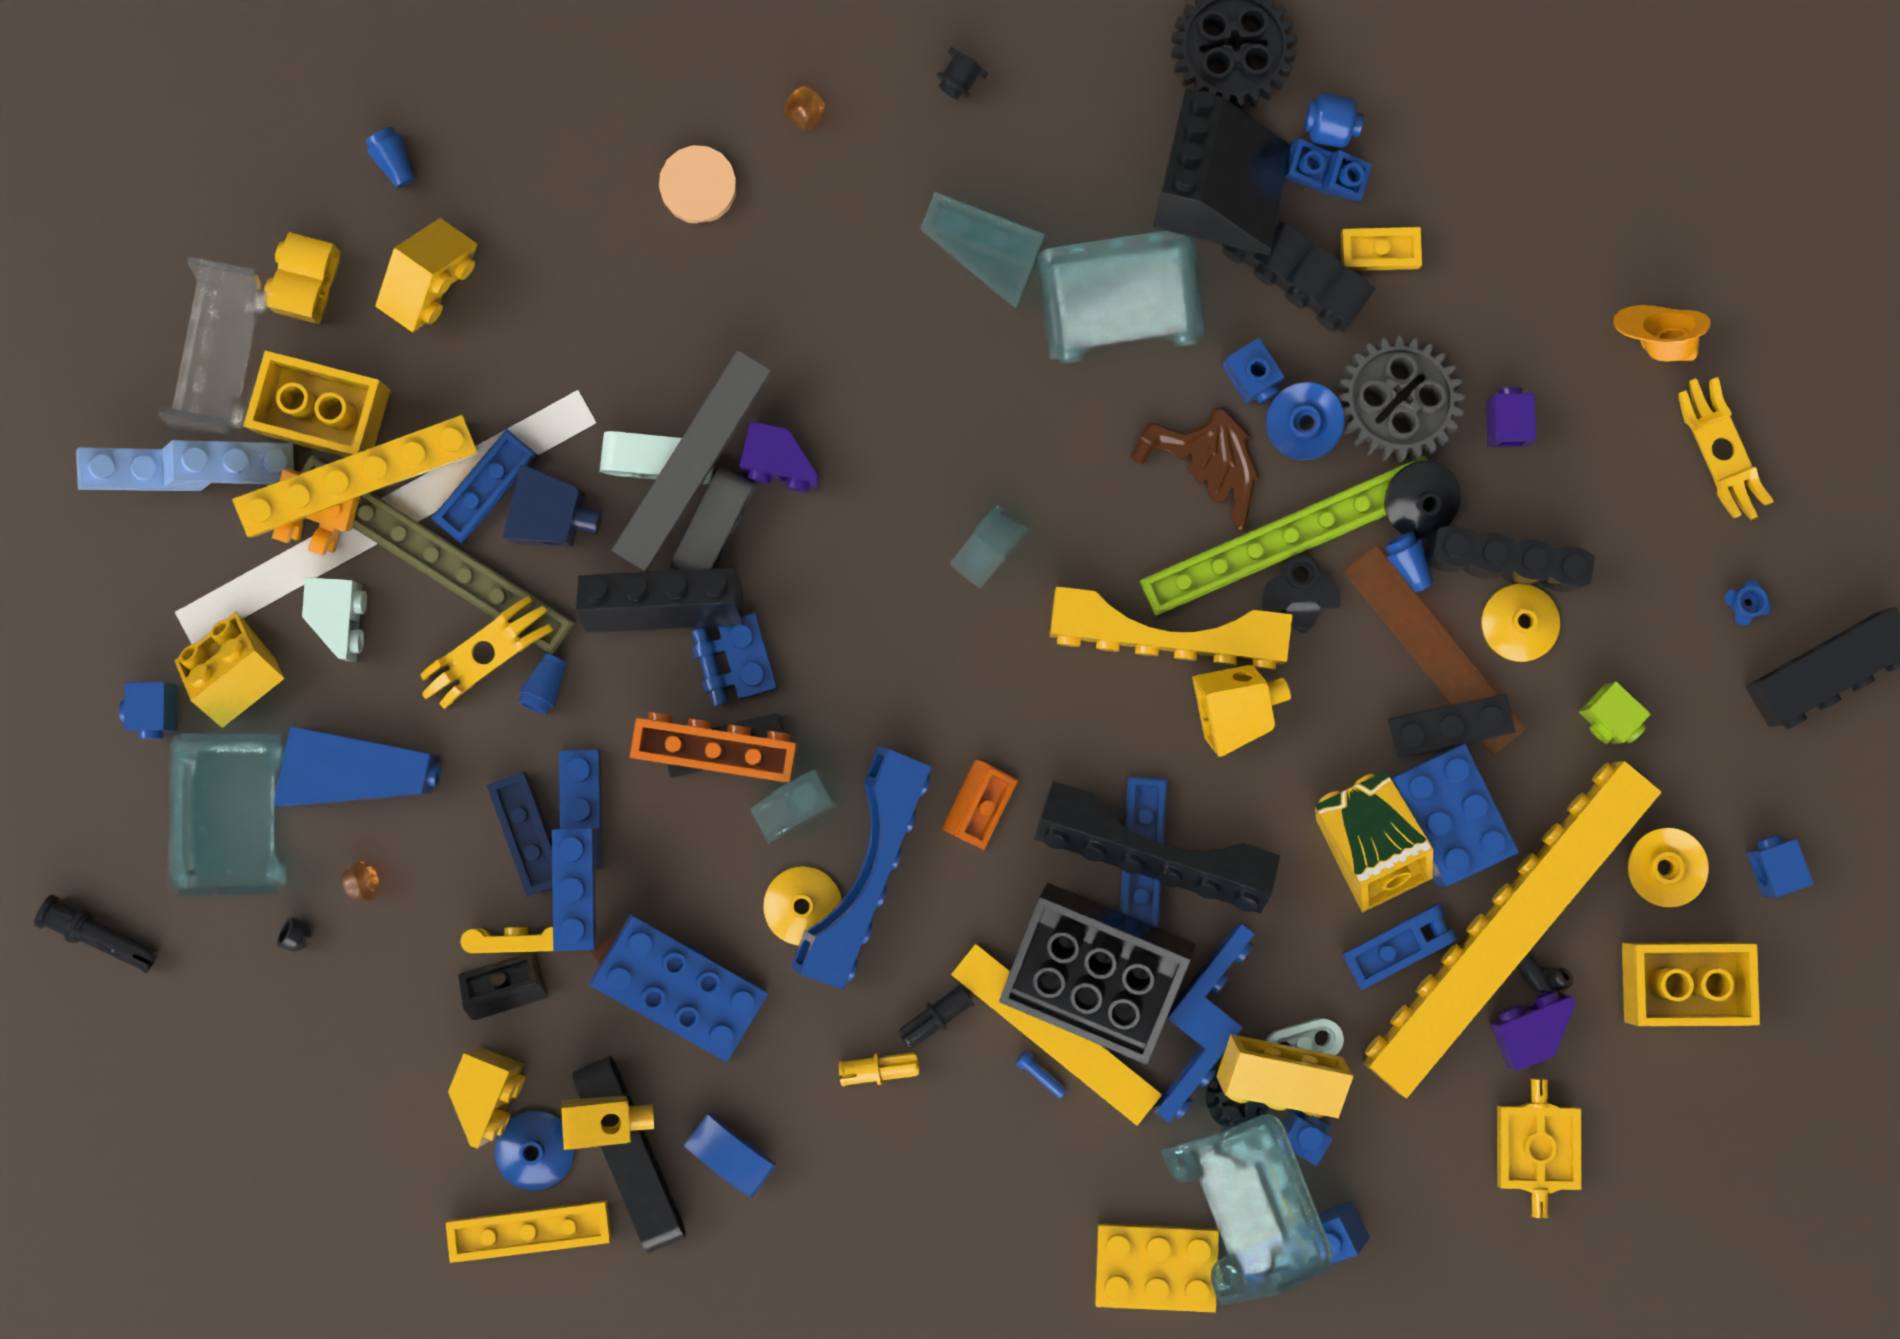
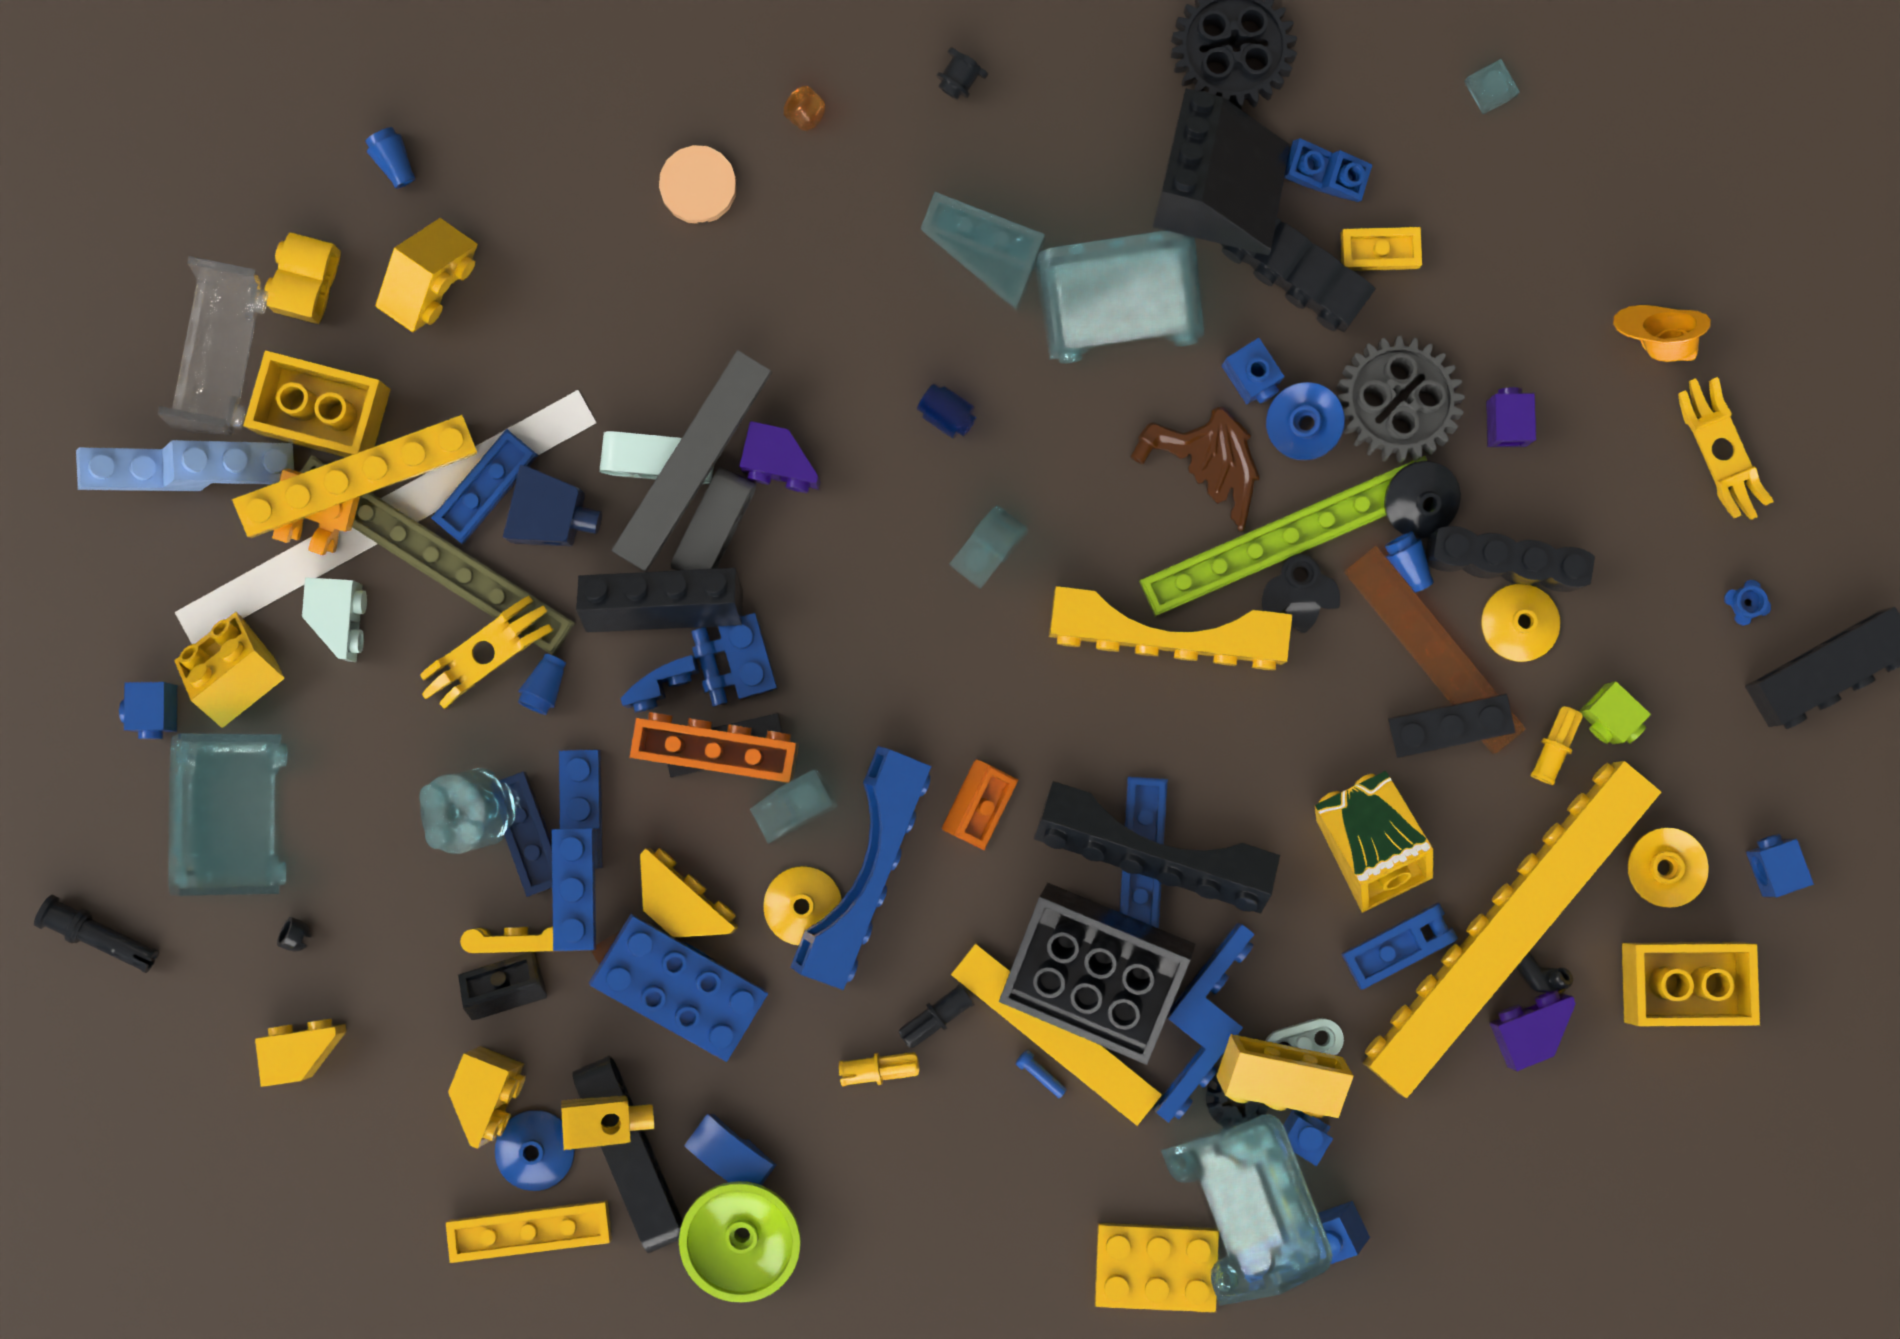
blue slope [273,726,442,807] -> none
clear orange plate [343,861,379,901] -> none
yellow torso [1192,665,1291,757] -> none
blue head [1304,93,1364,148] -> none
blue brick [1390,744,1519,887] -> none
yellow plate [1497,1078,1581,1218] -> none
none -> yellow slope [255,1018,346,1087]
none -> clear light blue brick [419,768,515,854]
none -> blue slope [621,655,700,713]
none -> yellow slope [640,848,739,938]
none -> lime dish [679,1181,801,1303]
none -> clear blue brick [916,383,977,439]
none -> clear light blue plate [1464,59,1520,114]
none -> yellow axle [1530,706,1583,785]

